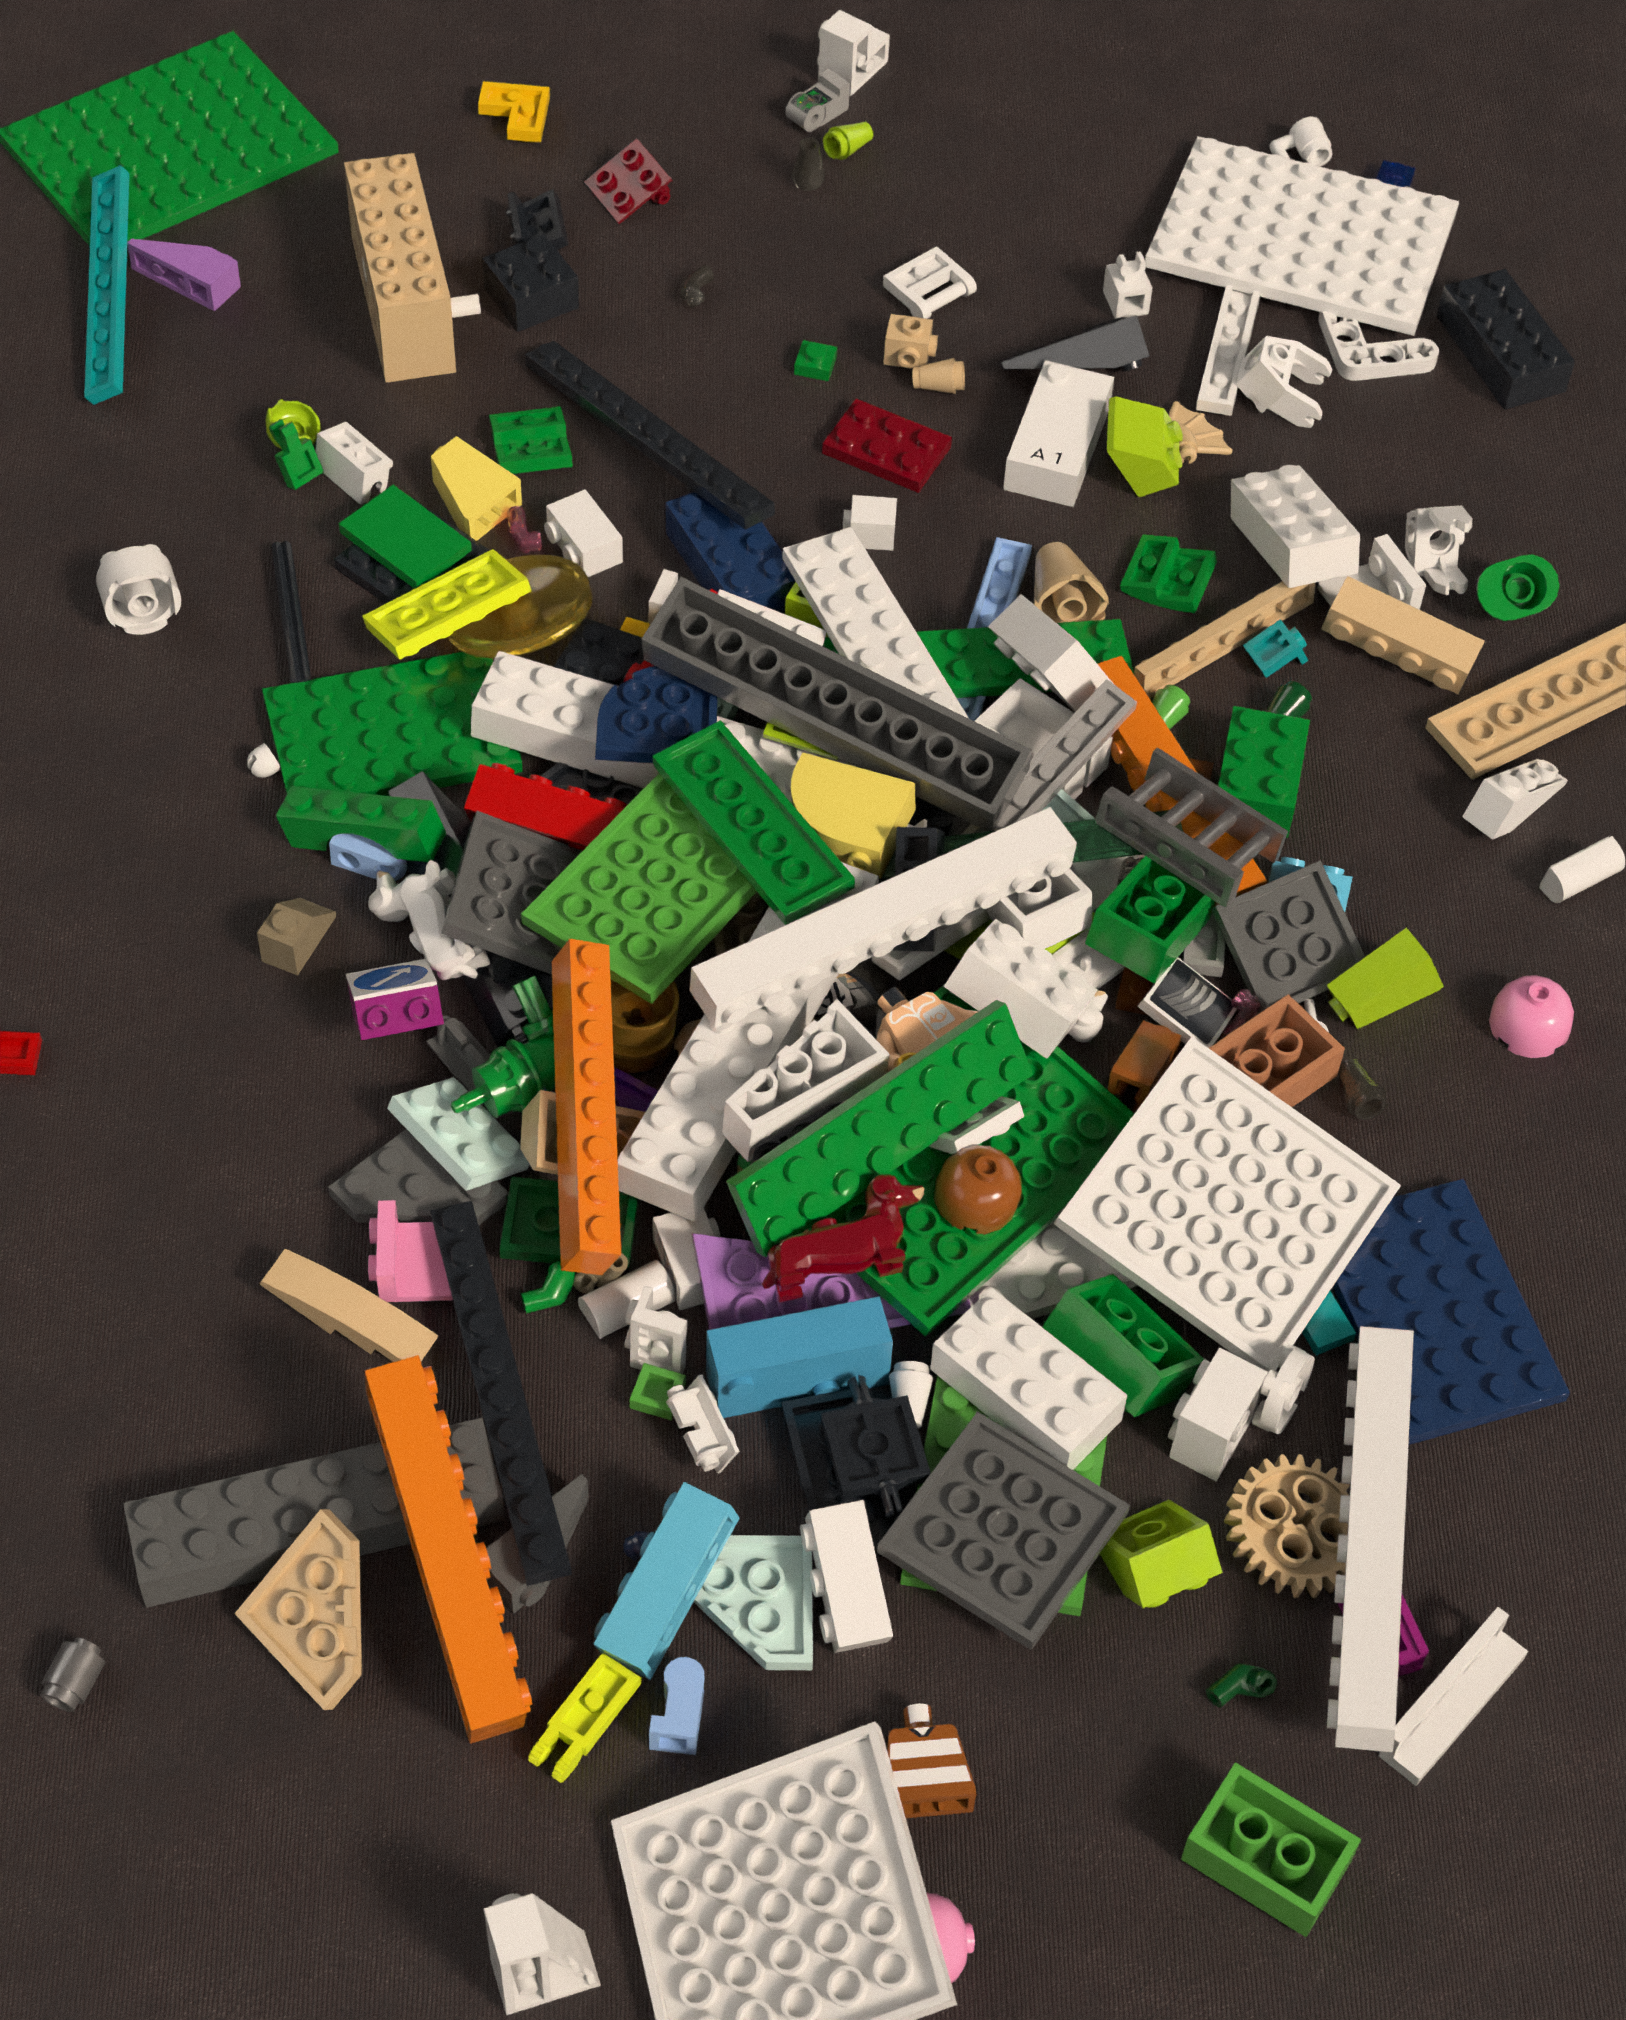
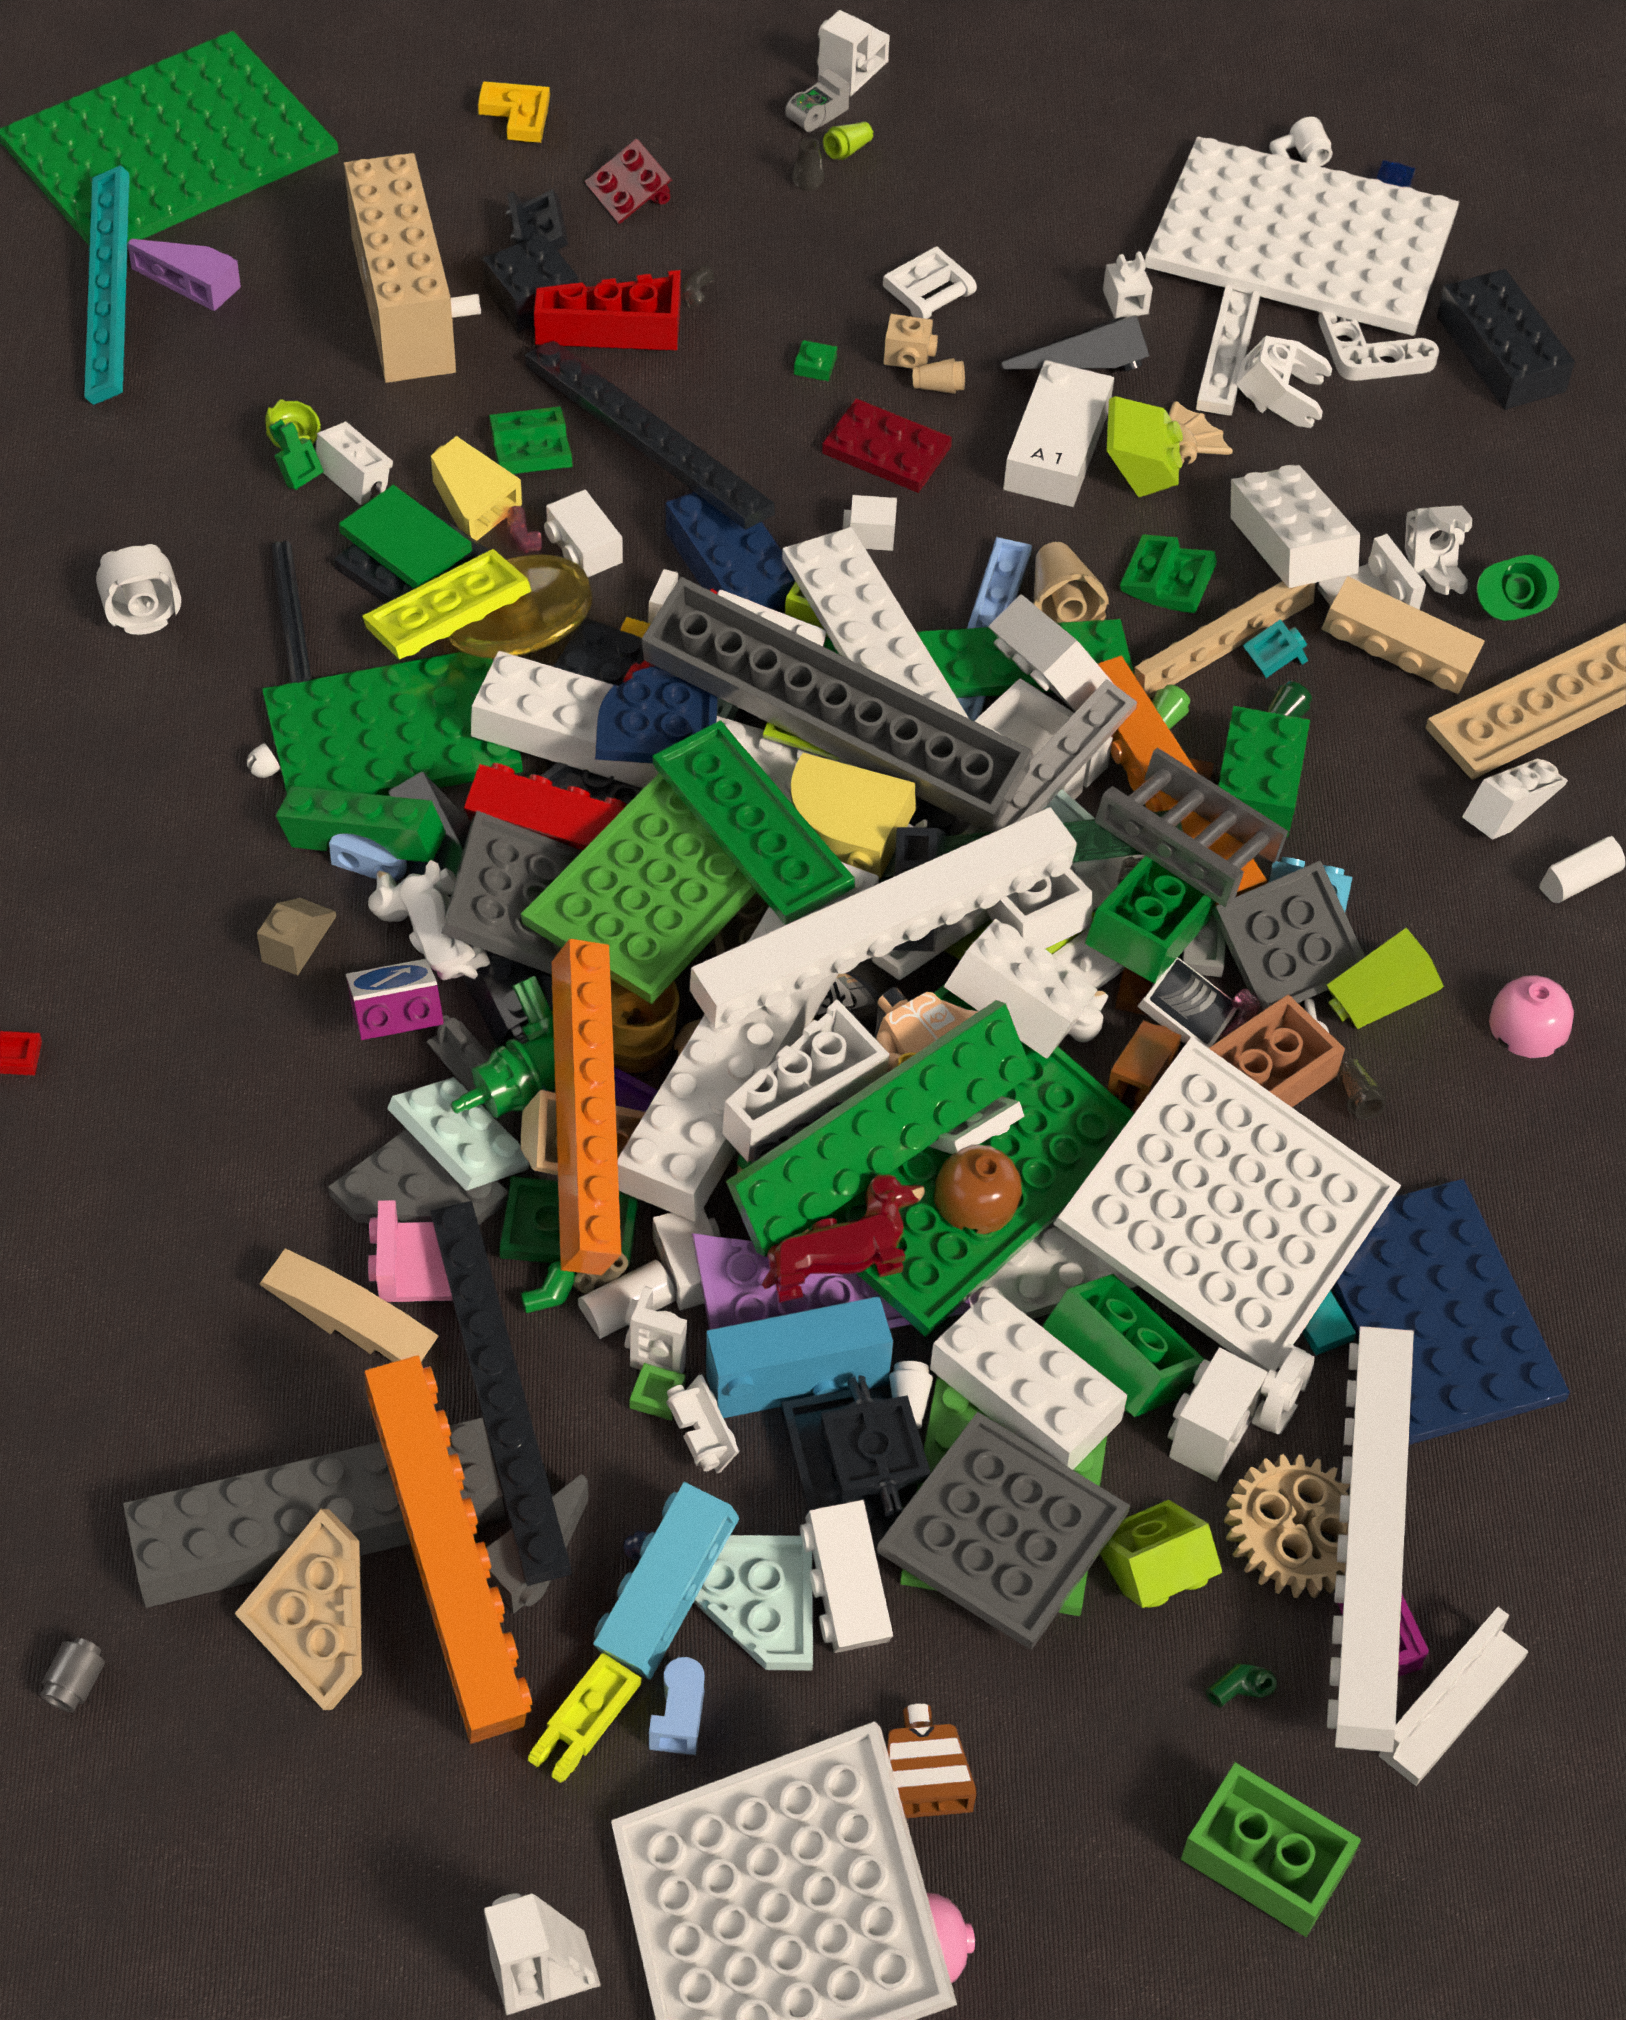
none -> red wedge [534,270,681,350]

